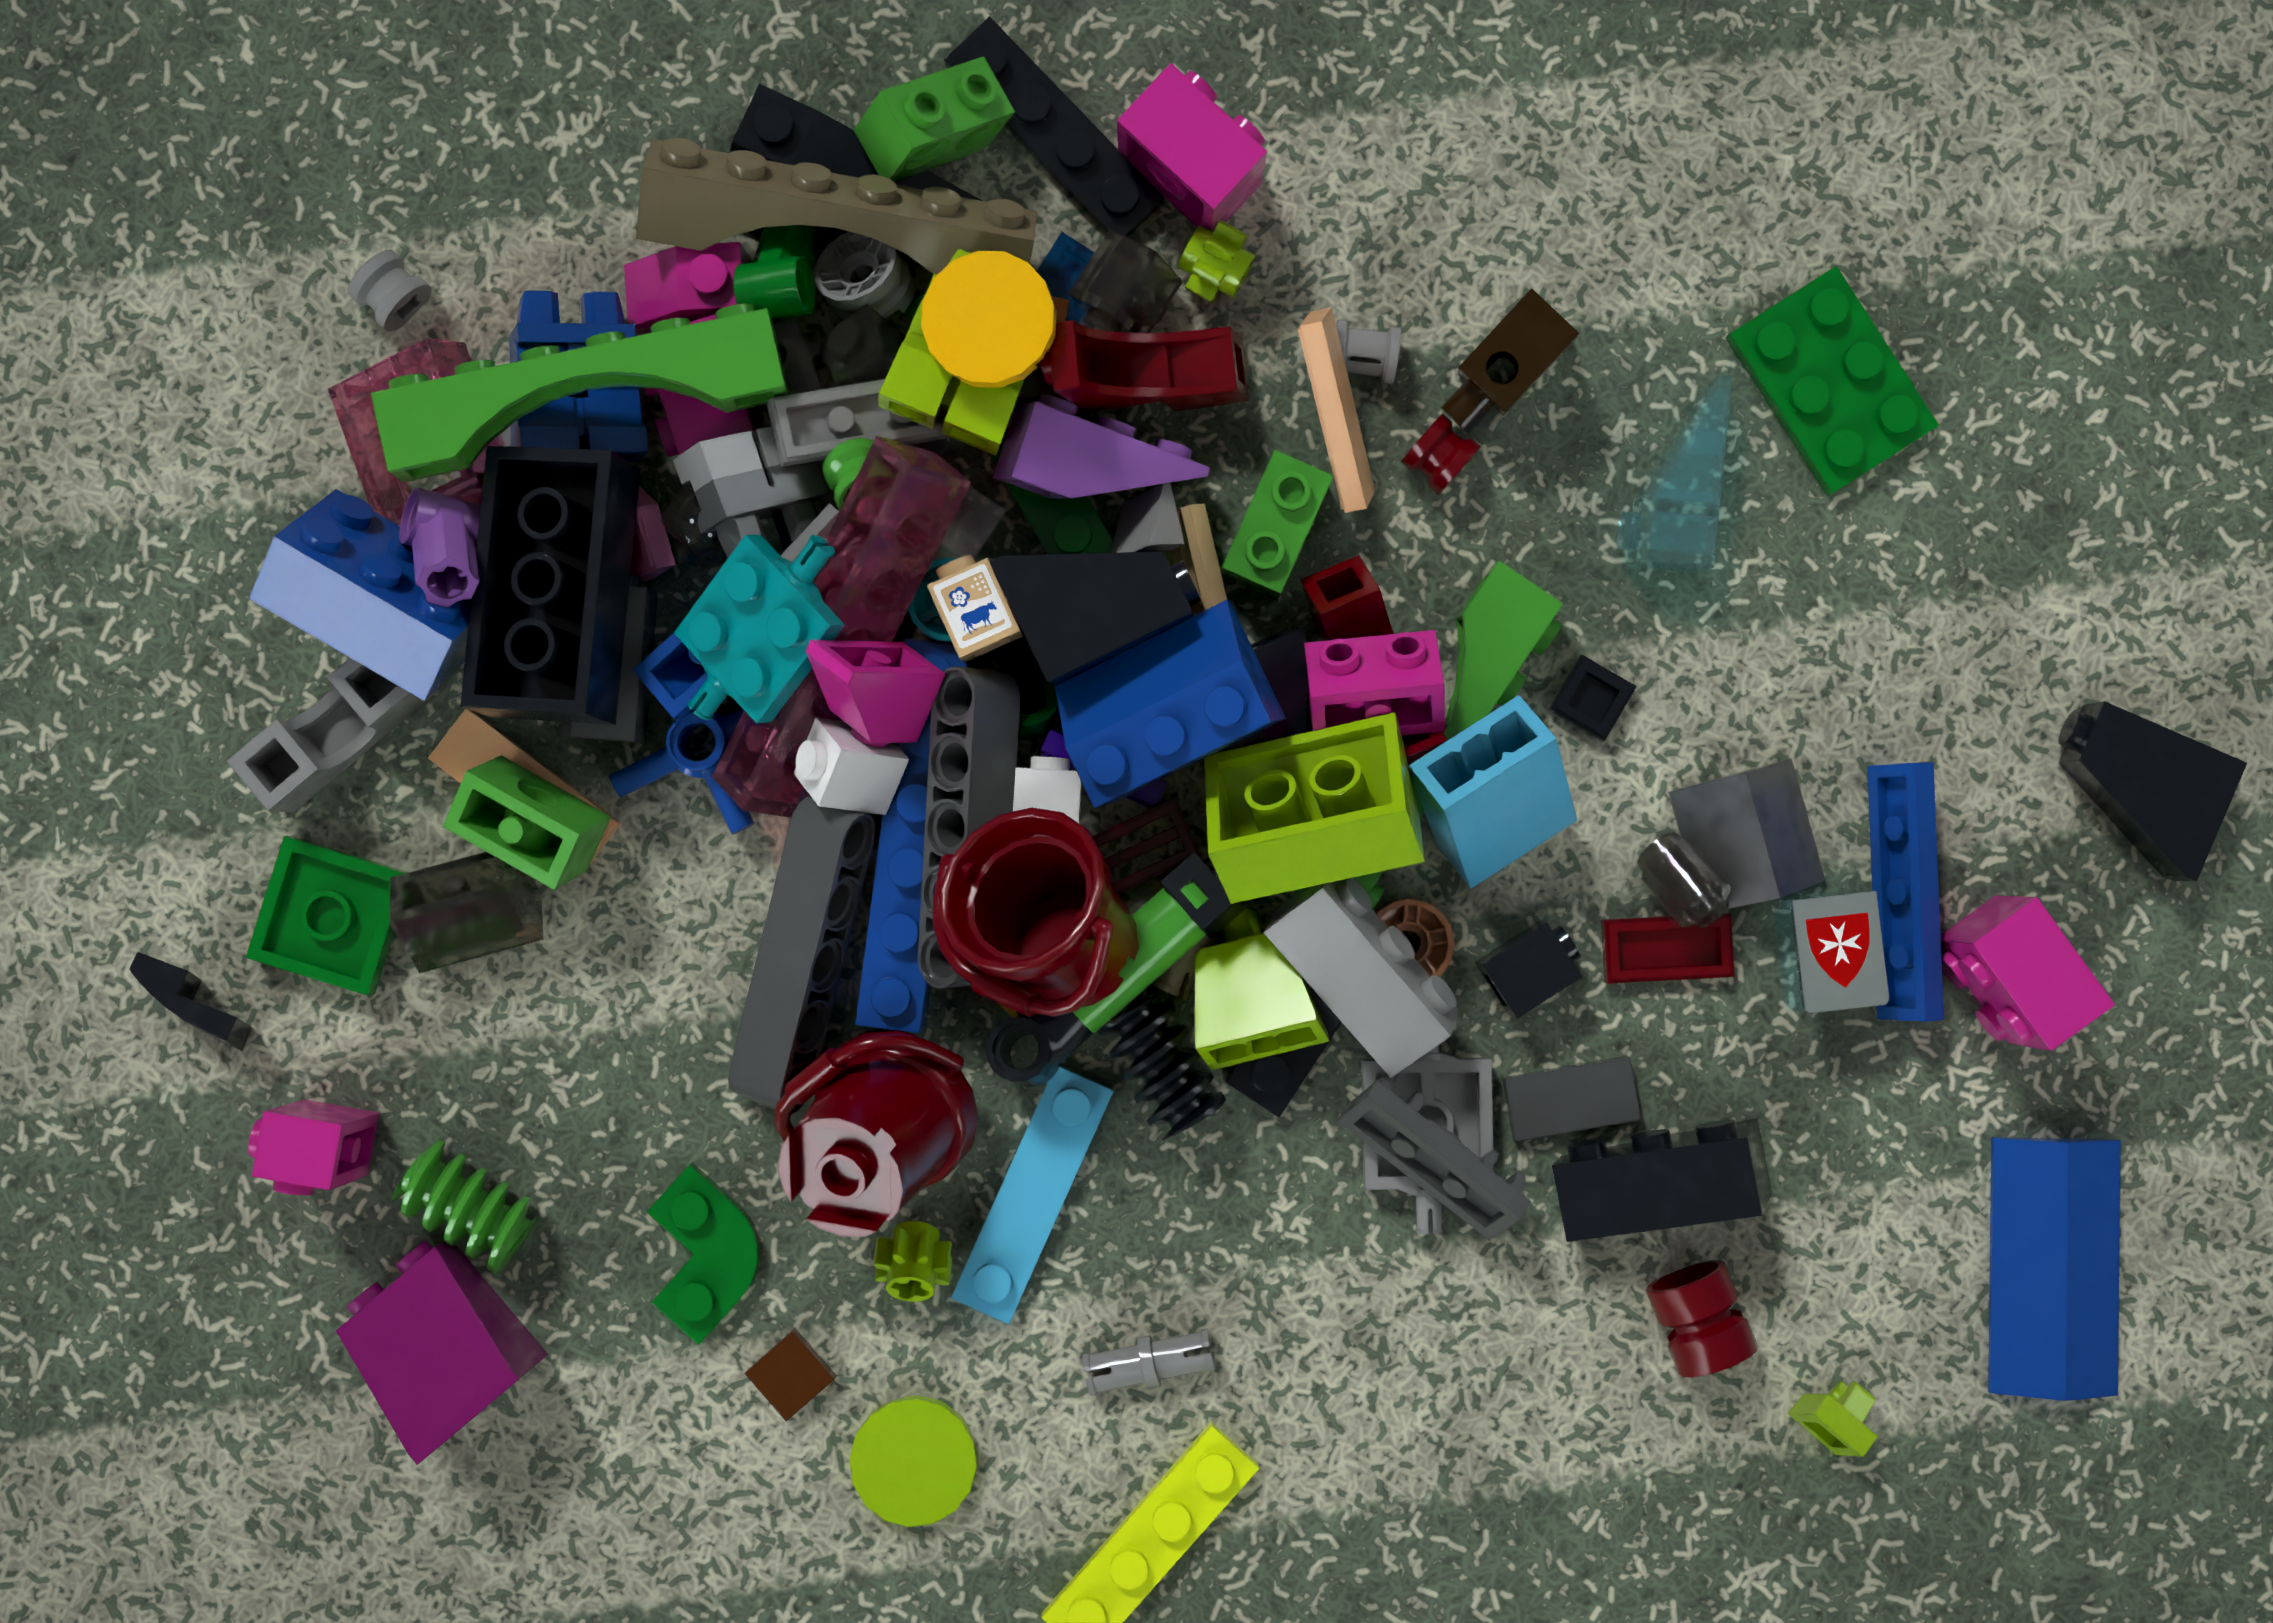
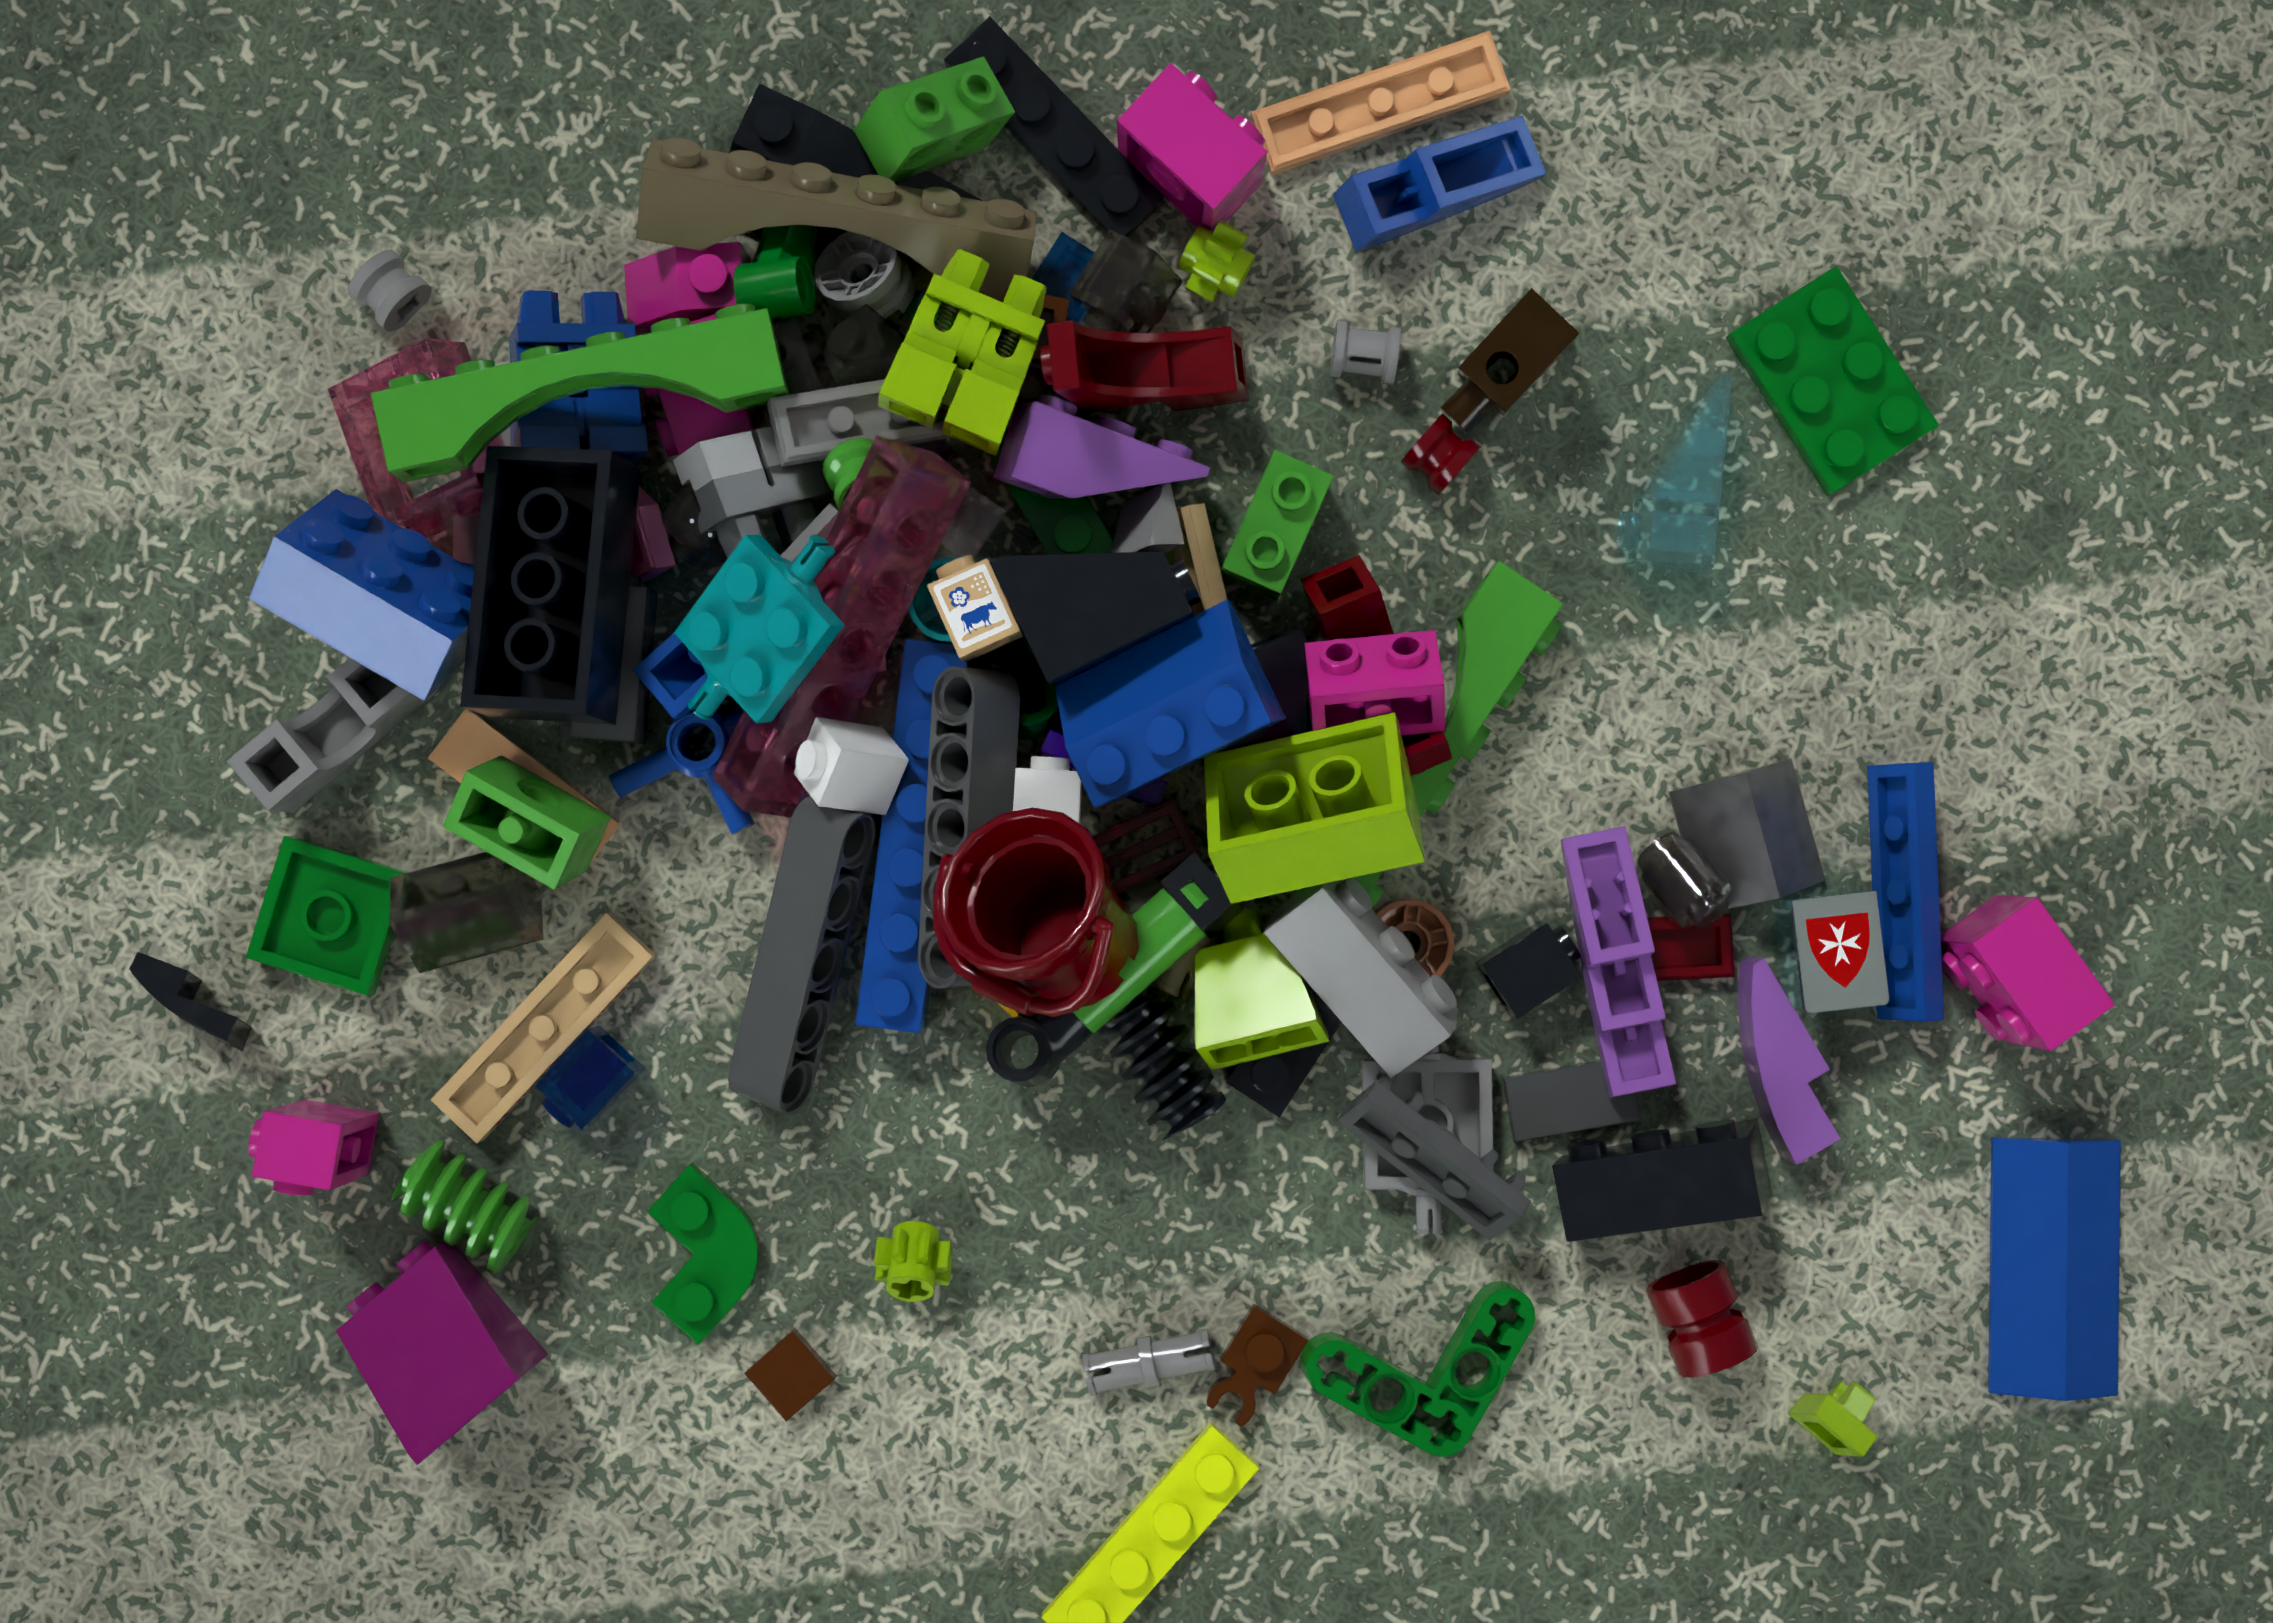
medium lavender piece [399,487,481,607] -> none
dark red piece [774,1030,979,1237] -> none
dark pink slope [806,640,946,748] -> none
lime tile [849,1395,978,1527] -> none
yellow tile [921,251,1057,388] -> none
medium azure plate [951,1065,1114,1324] -> none
light nougat tile [1298,307,1375,513] -> none
medium azure brick [1409,695,1577,889] -> none
black tile [1548,655,1637,742] -> none
black slope [2058,701,2247,881] -> none
none -> tan plate [431,912,657,1144]
none -> clear blue brick [535,1025,646,1130]
none -> reddish brown plate [1206,1303,1308,1427]
none -> light nougat tile [1250,30,1511,176]
none -> green beam [1300,1281,1535,1457]
none -> blue slope [1333,115,1547,253]
none -> medium lavender slope [1560,826,1676,1099]
none -> medium lavender slope [1738,956,1841,1165]

